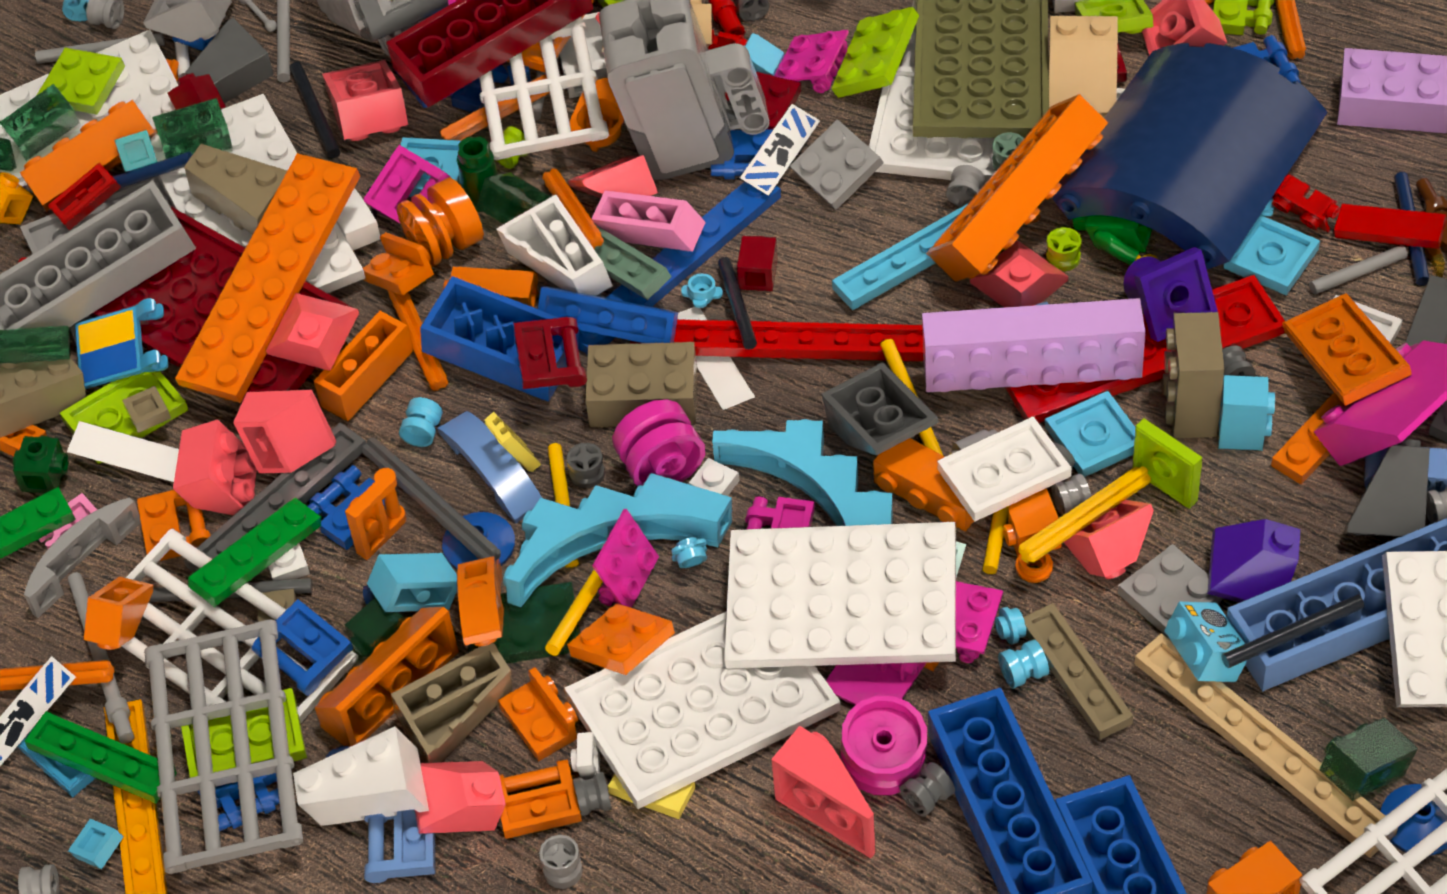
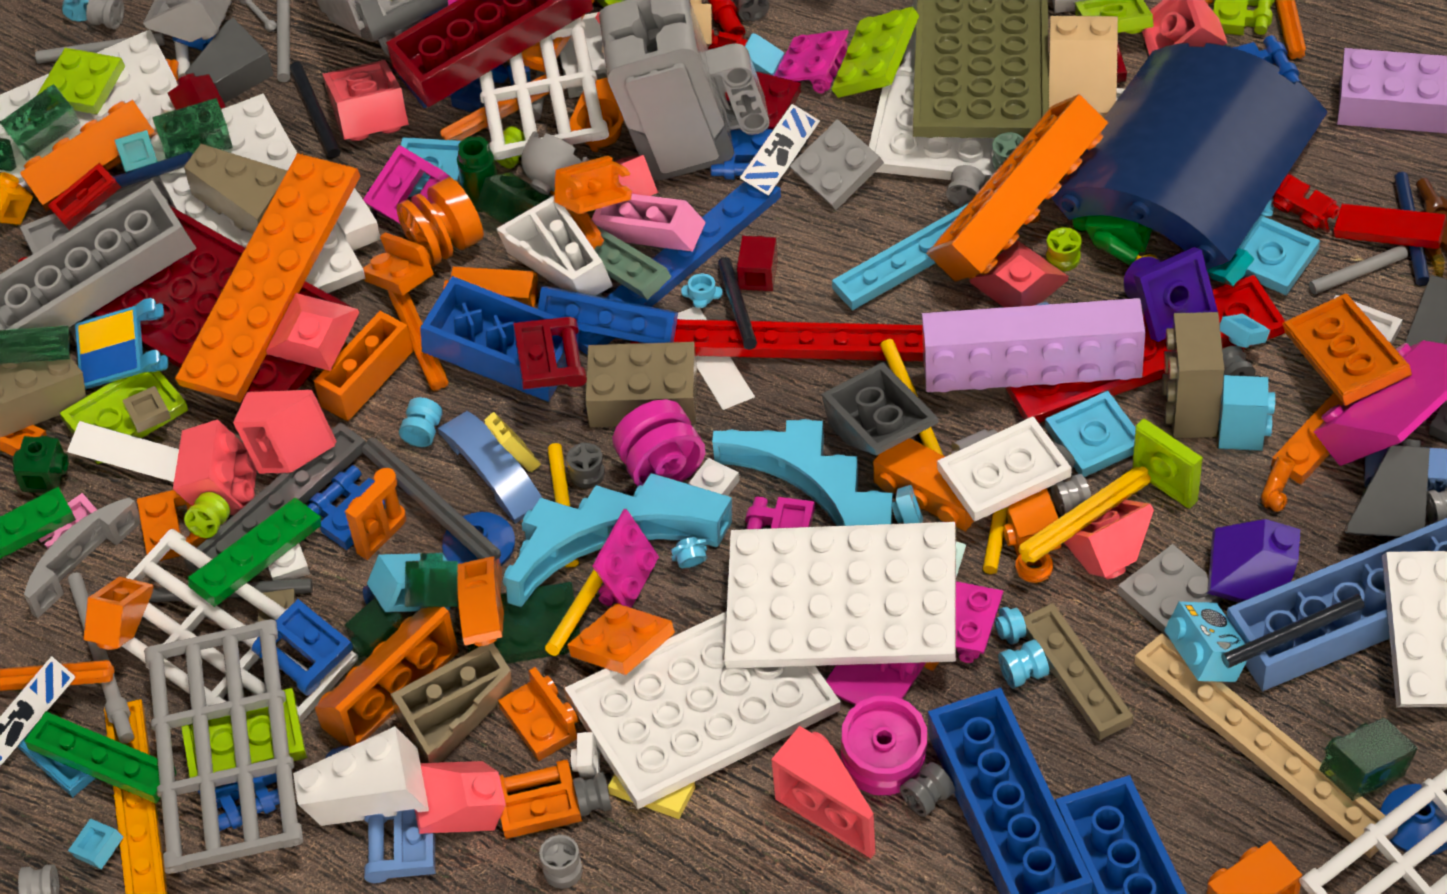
none -> lime wheel [184,492,230,538]
none -> clear green brick [405,553,458,607]
none -> light grey cylinder [521,131,590,195]
none -> orange hinge [554,156,632,214]
none -> medium azure plate [892,485,923,524]
none -> teal plate [1207,248,1254,286]
none -> medium azure plate [1220,314,1270,348]
none -> orange arm [1261,455,1295,512]

